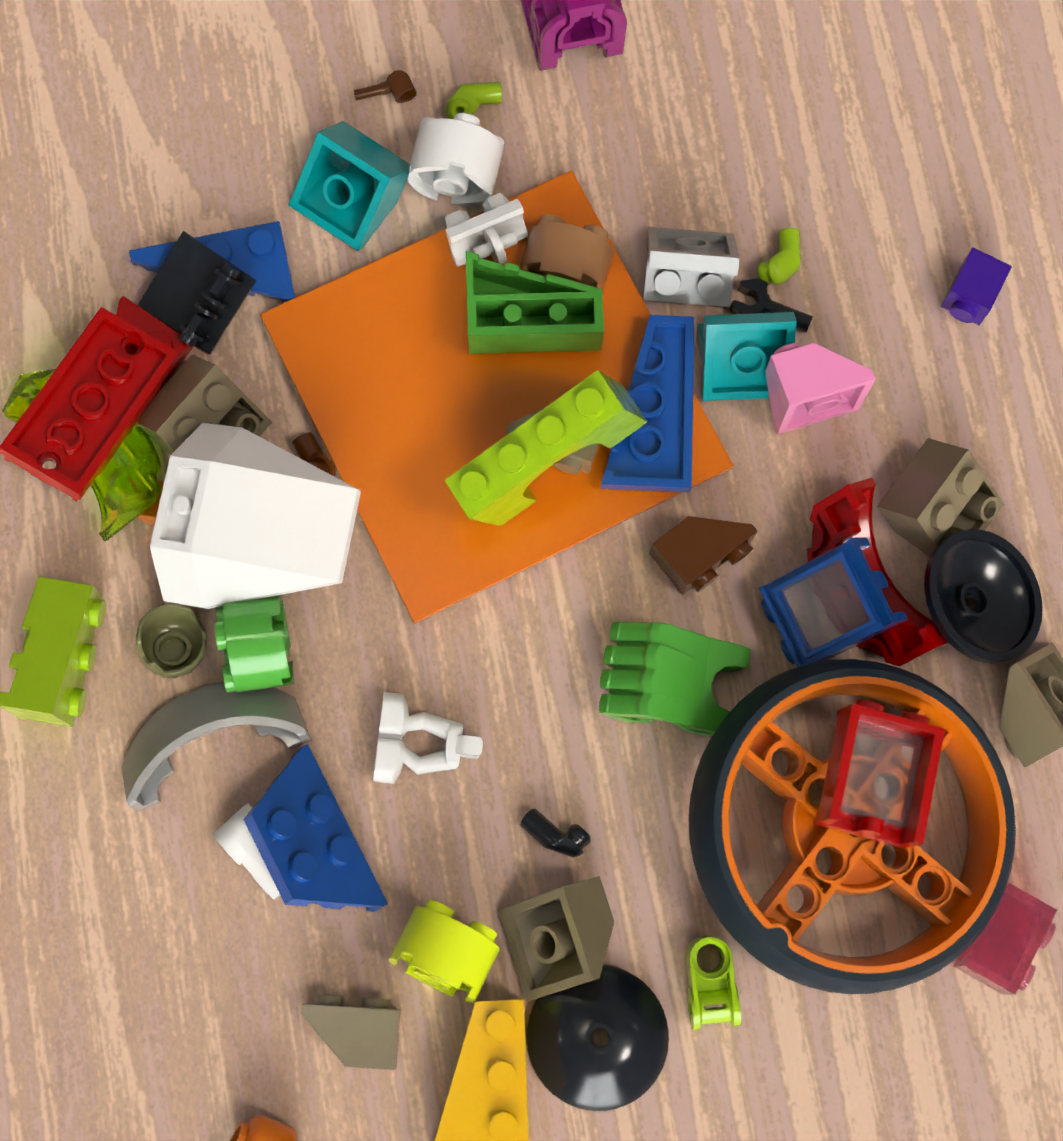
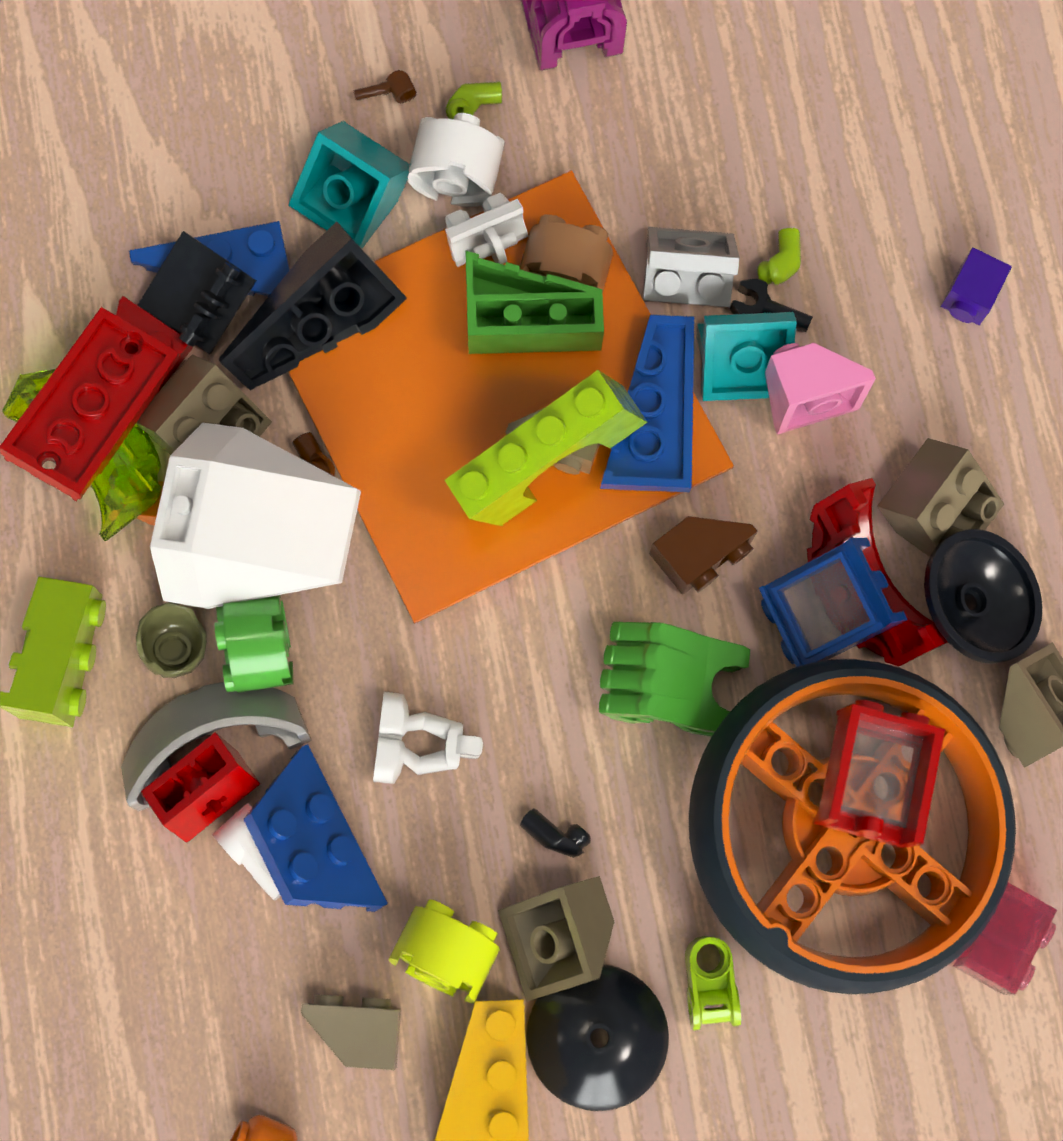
none -> red brick [141,732,260,843]
none -> black wedge [218,222,407,390]

